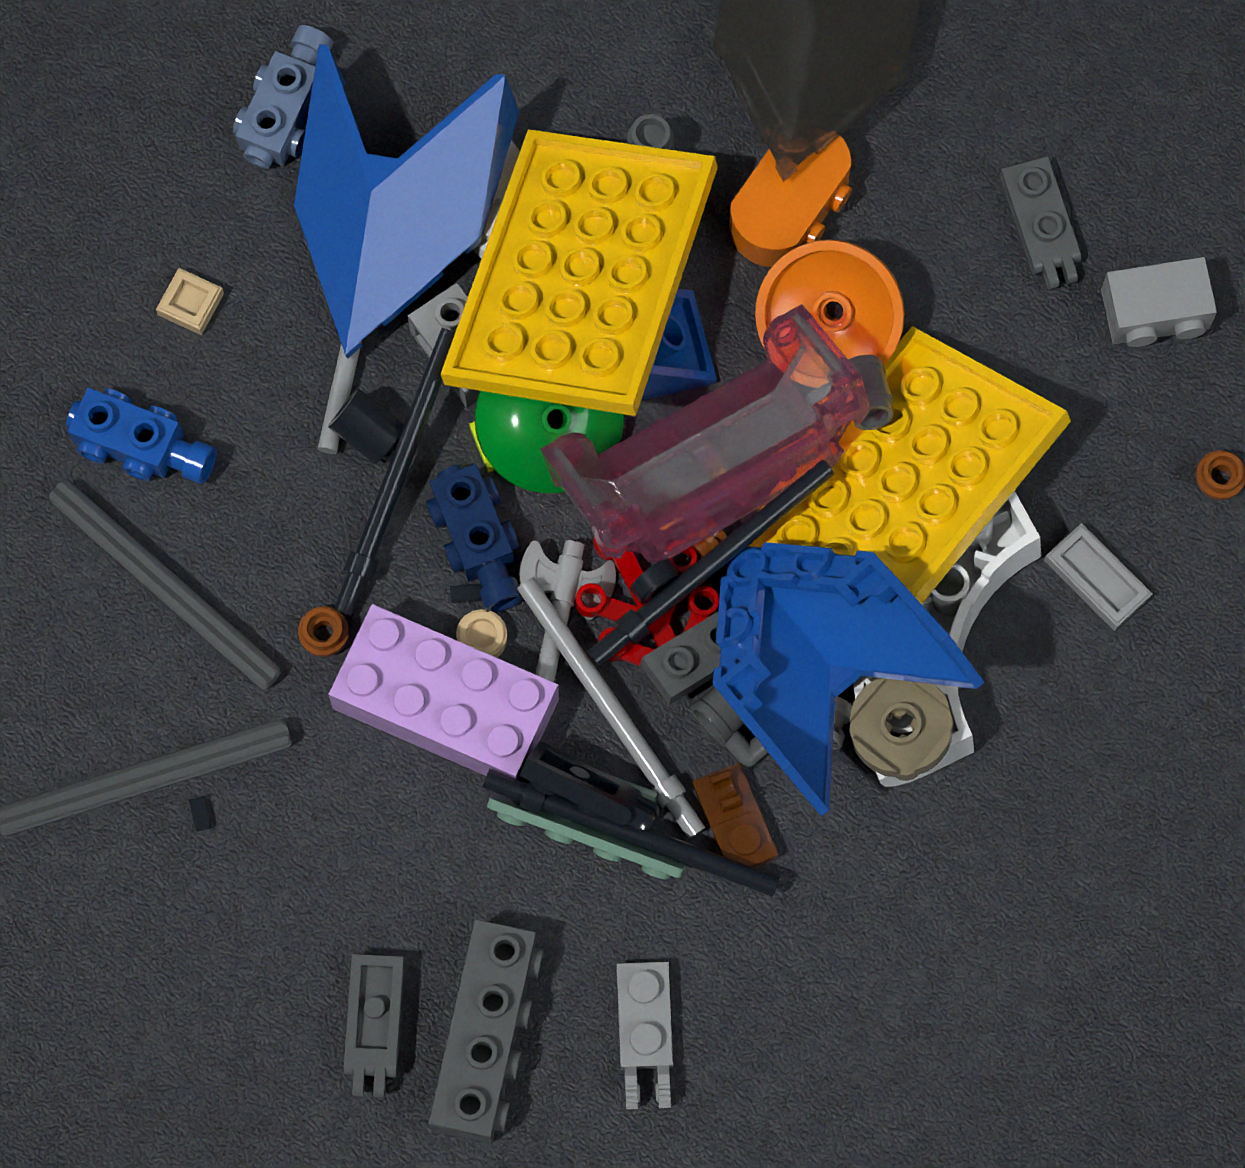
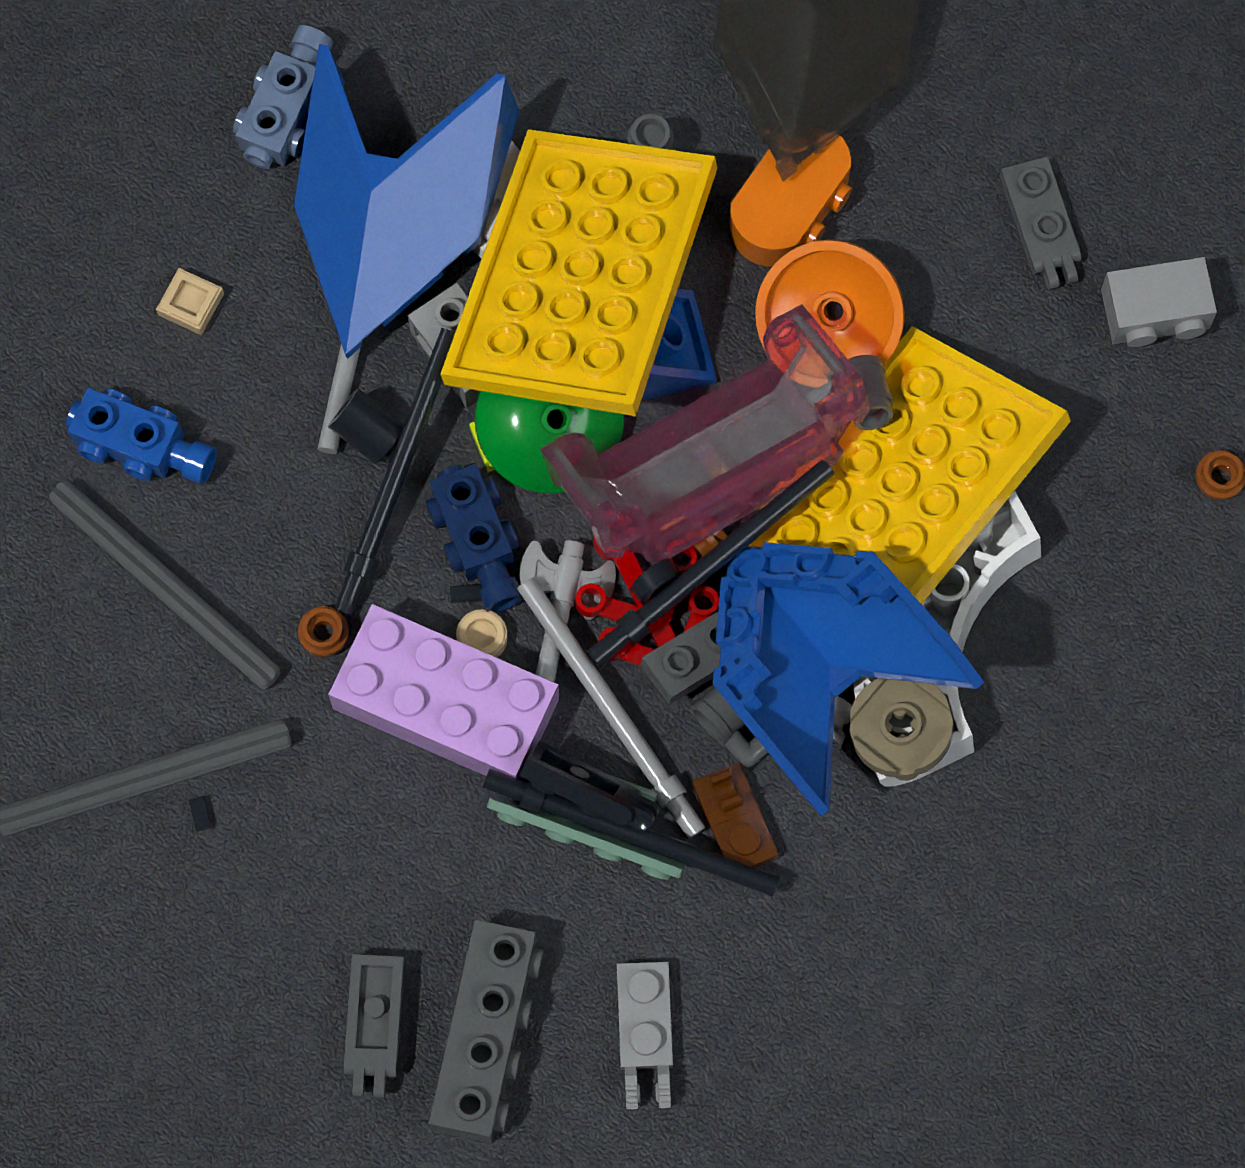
light grey tile [1044,523,1152,631] -> none

